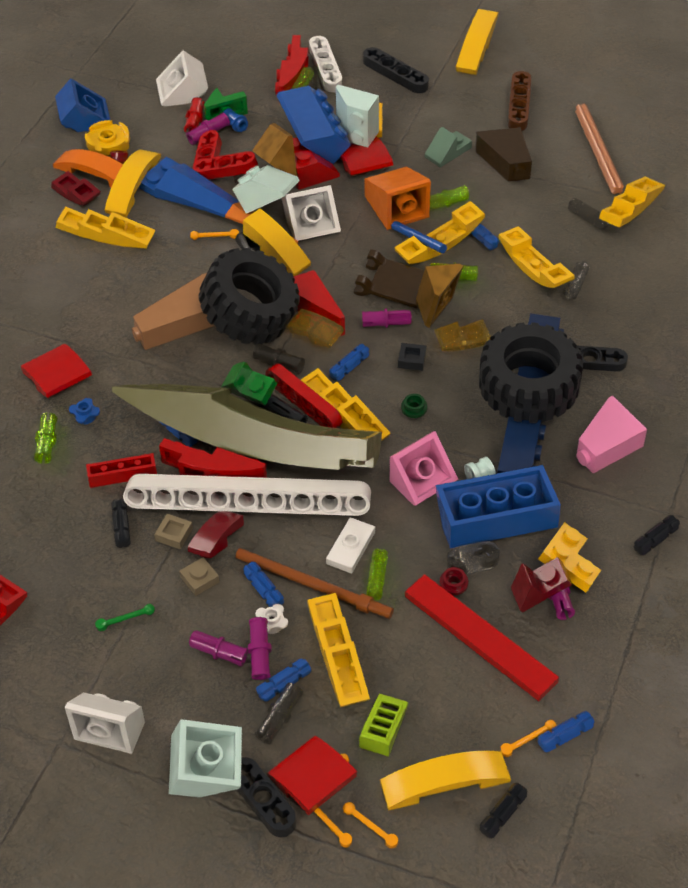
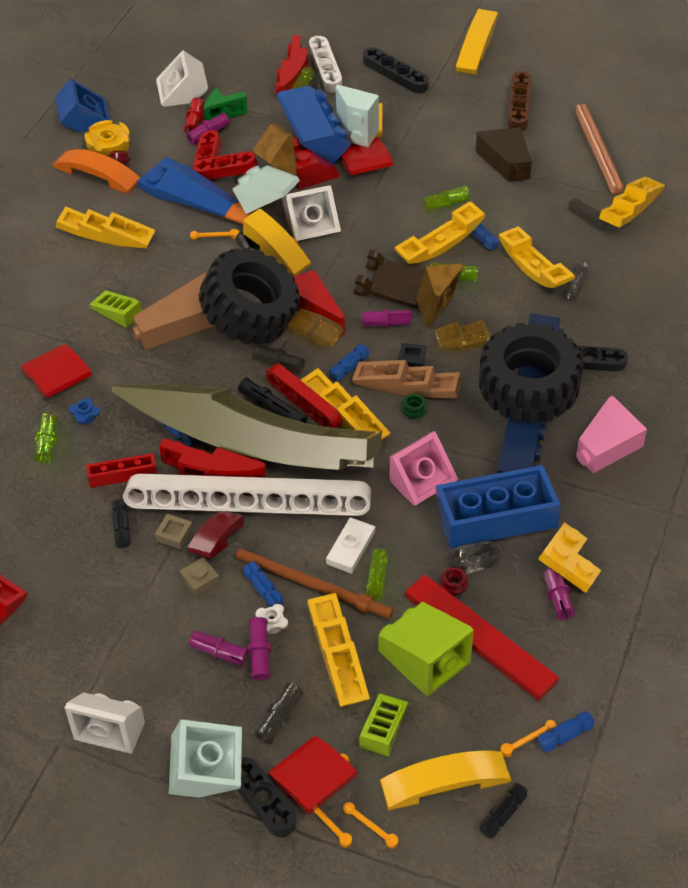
dark red slope [51,171,101,206] -> none
green hinge [95,604,155,631] -> none
yellow slope [105,150,161,217] -> none
green slope [221,361,277,406] -> none
blue pin [223,108,248,132] -> none
blue axle [256,659,311,702] -> none
orange slope [365,166,431,230] -> none
blue bar [391,221,447,254] -> none
sand green slope [425,127,472,168] -> none
light aqua wheel [464,457,496,479] -> none
dark red slope [511,557,572,613] -> none
black axle [633,515,680,555] -> none
none -> lime slope [89,290,142,328]
none -> medium nougat slope [352,360,463,398]
none -> lime slope [378,602,474,697]

